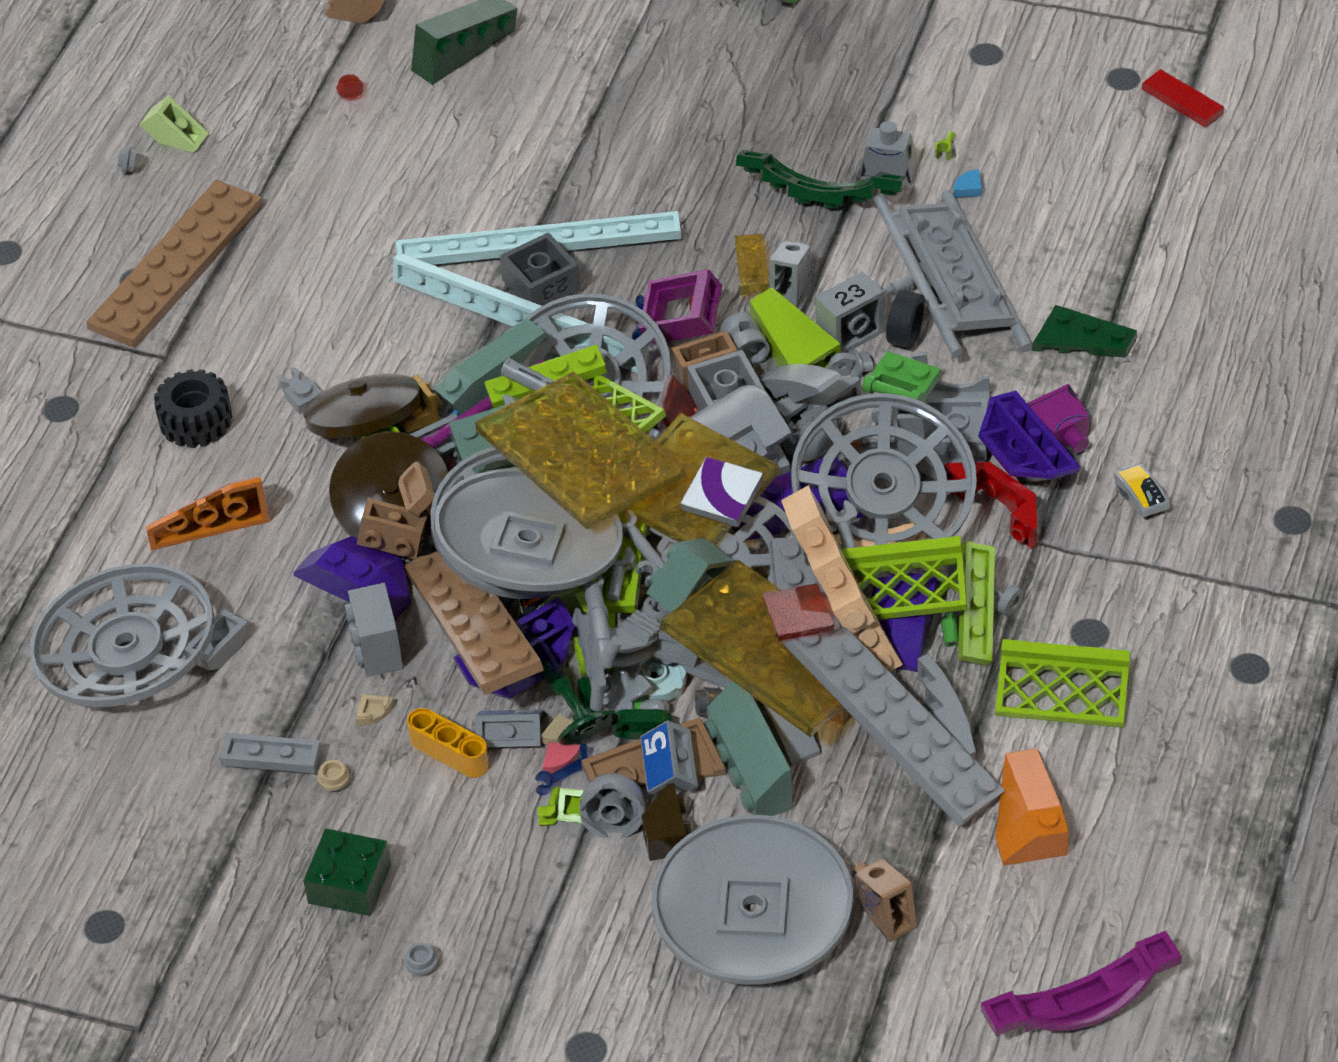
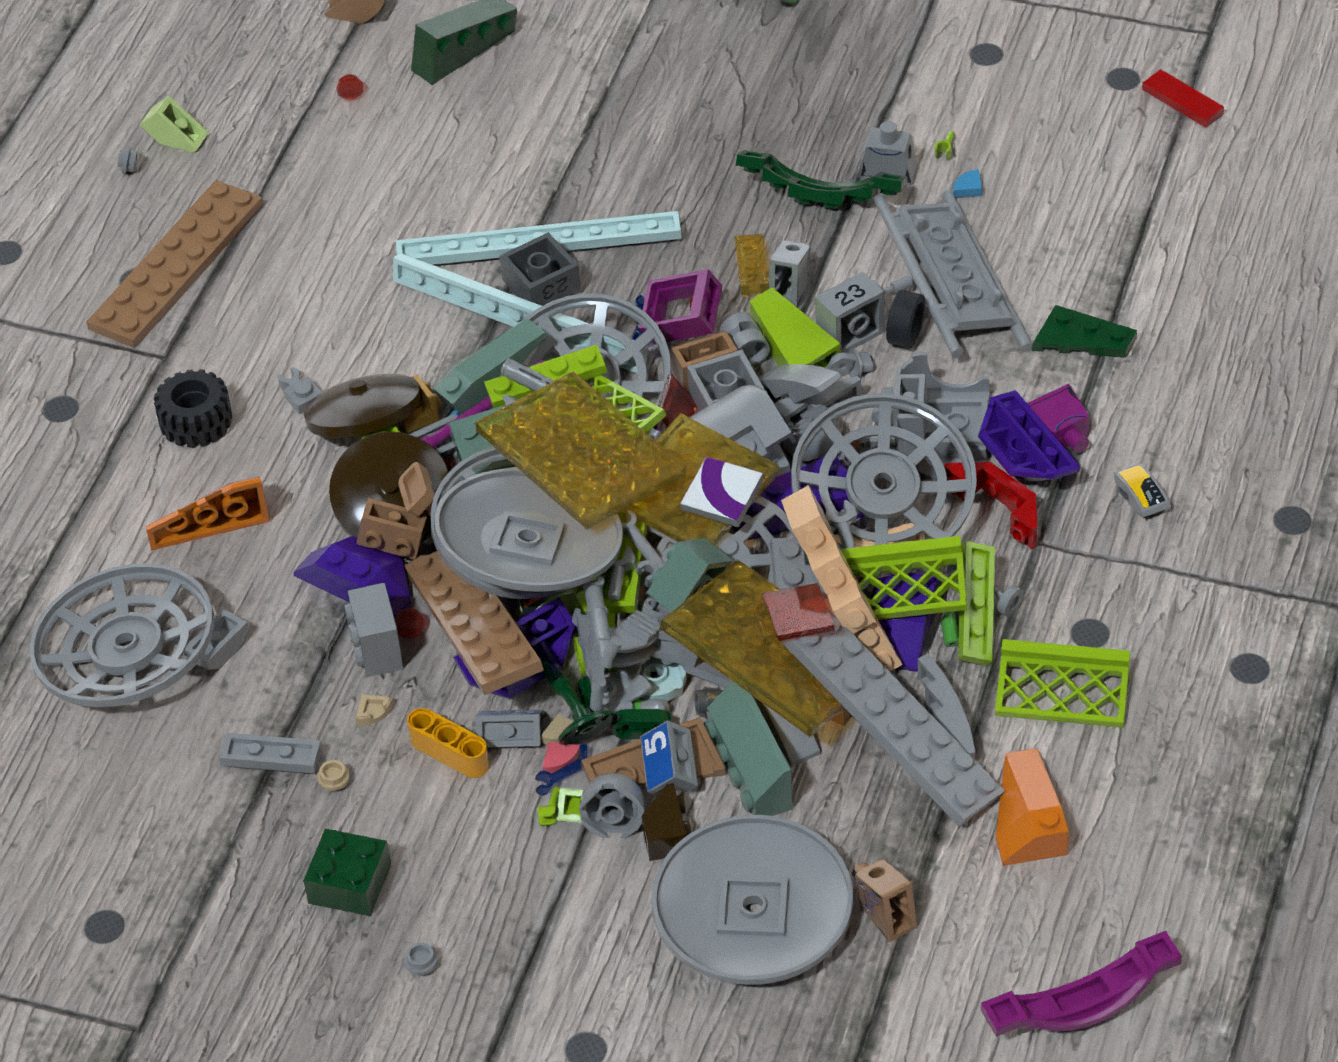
bright green plate [862,351,941,403] -> none
none -> clear red plate [394,608,425,638]

